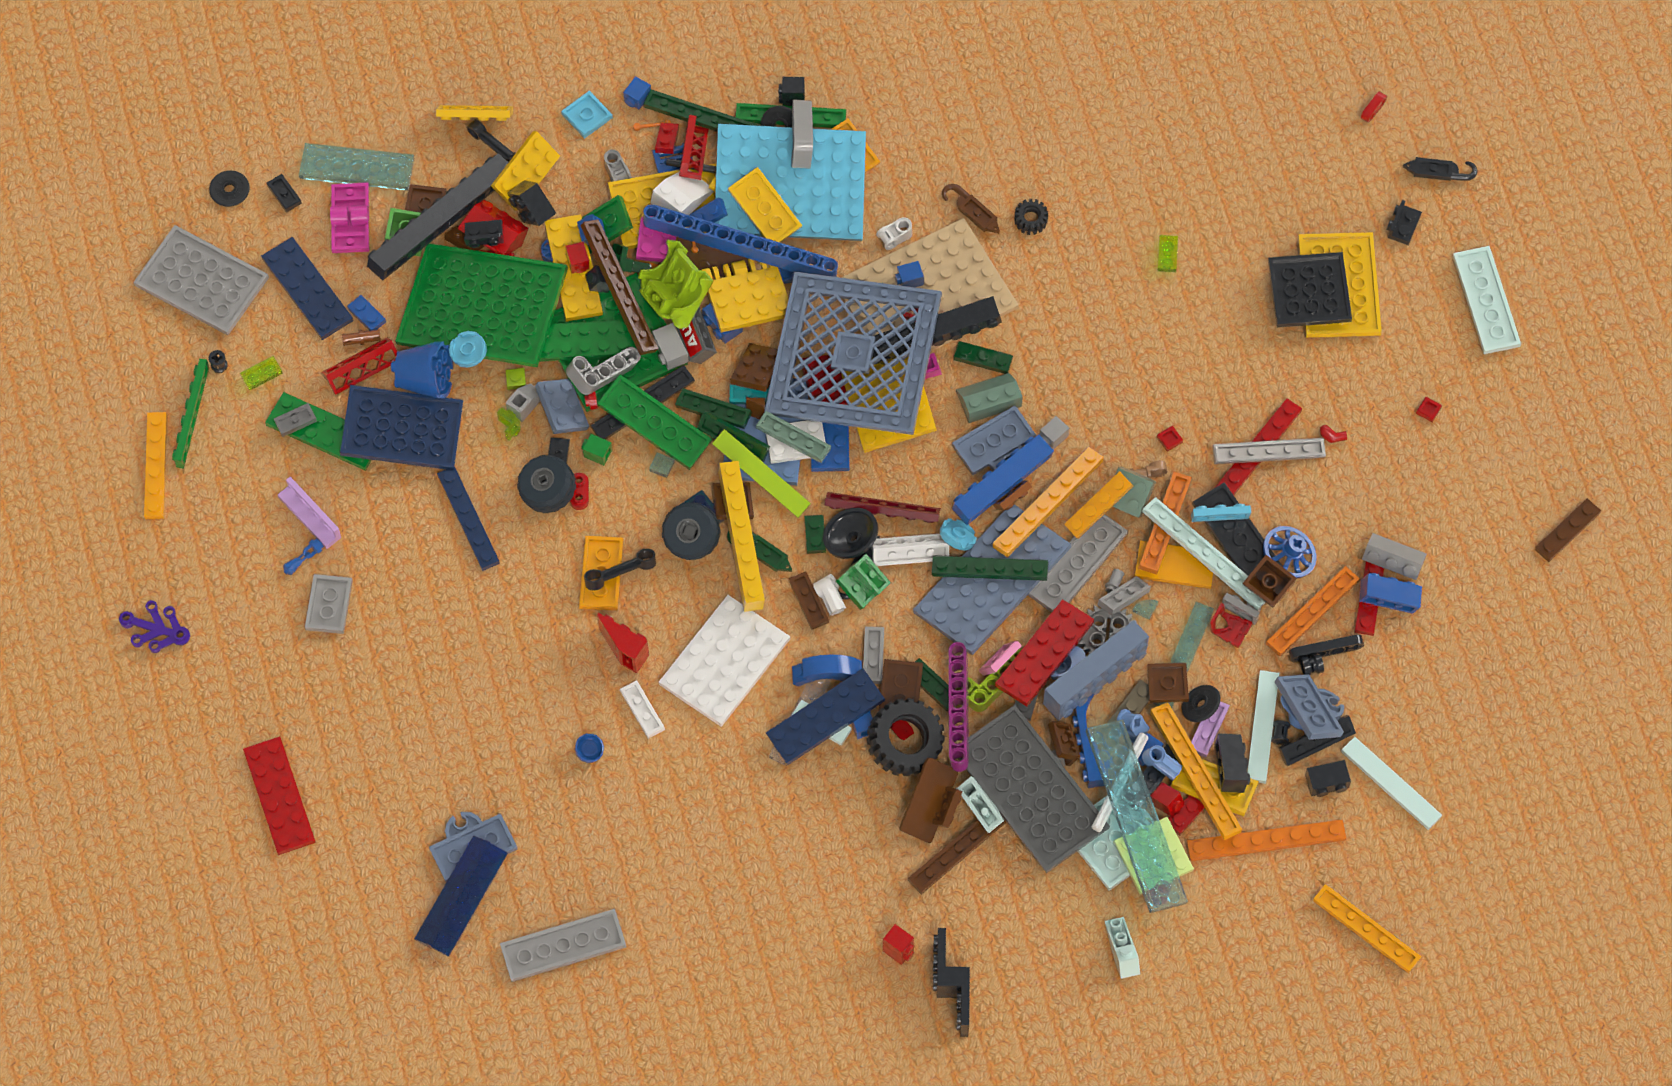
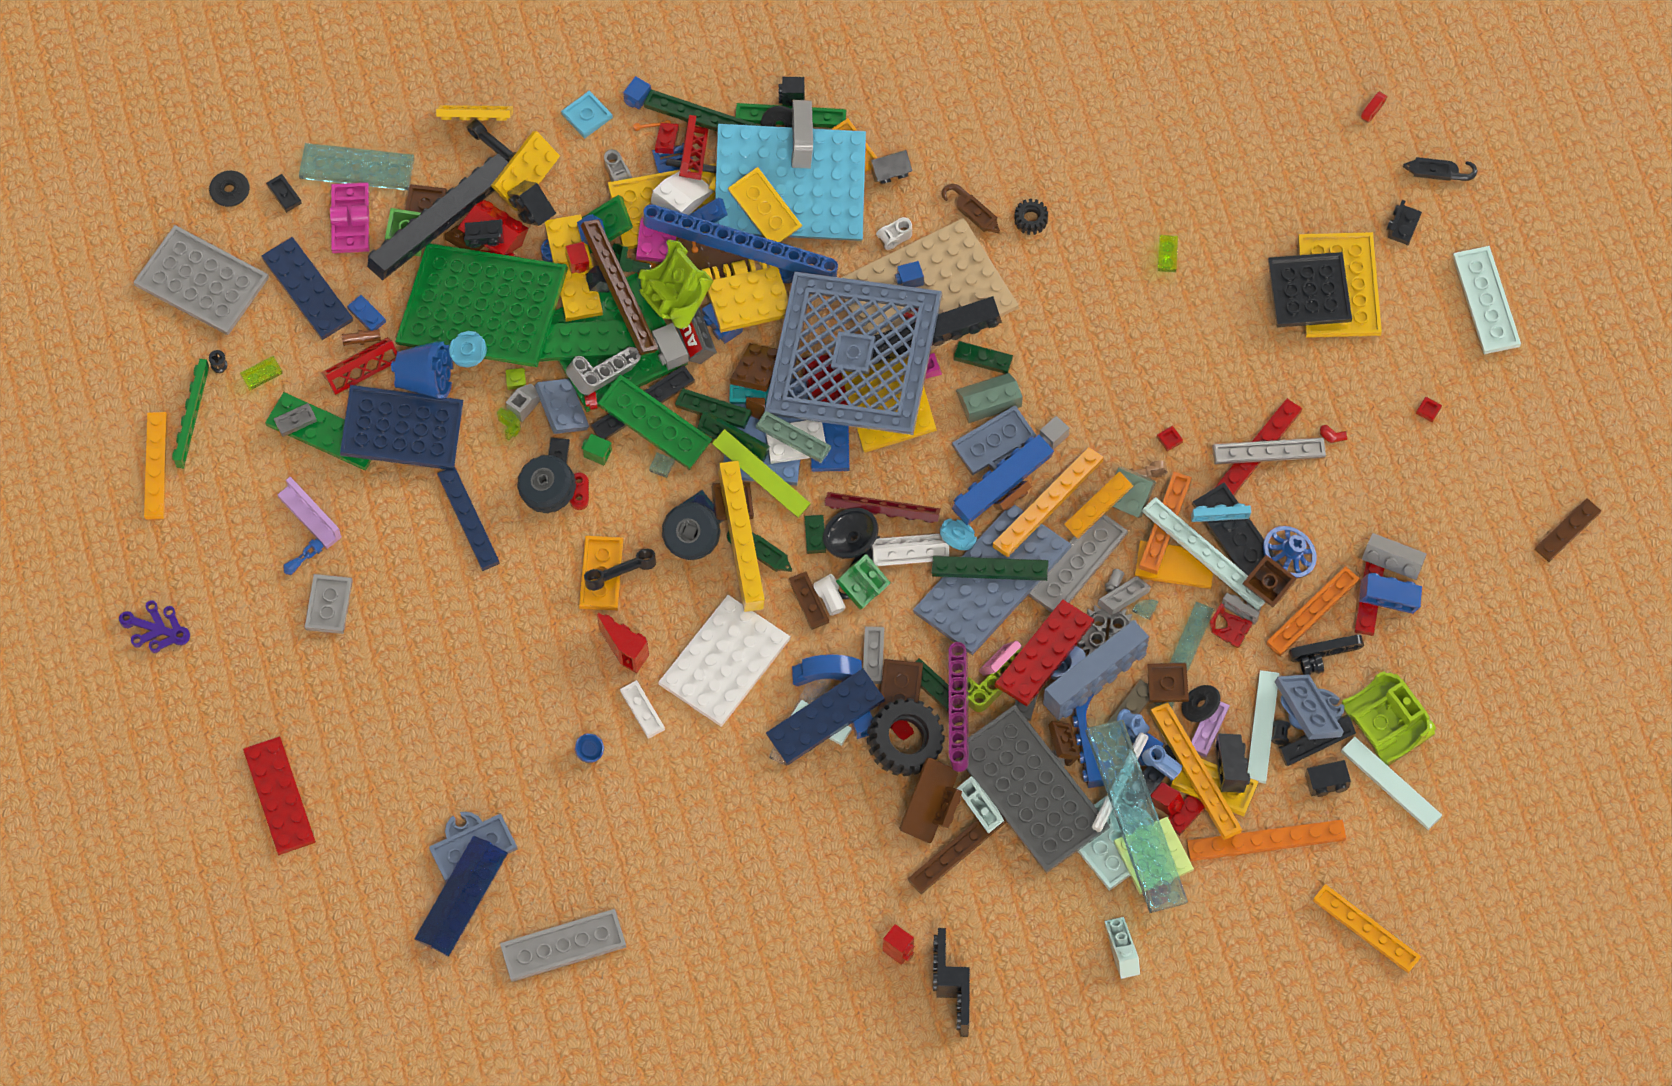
none -> brick [869,150,913,184]
none -> lime piece [1341,671,1436,766]

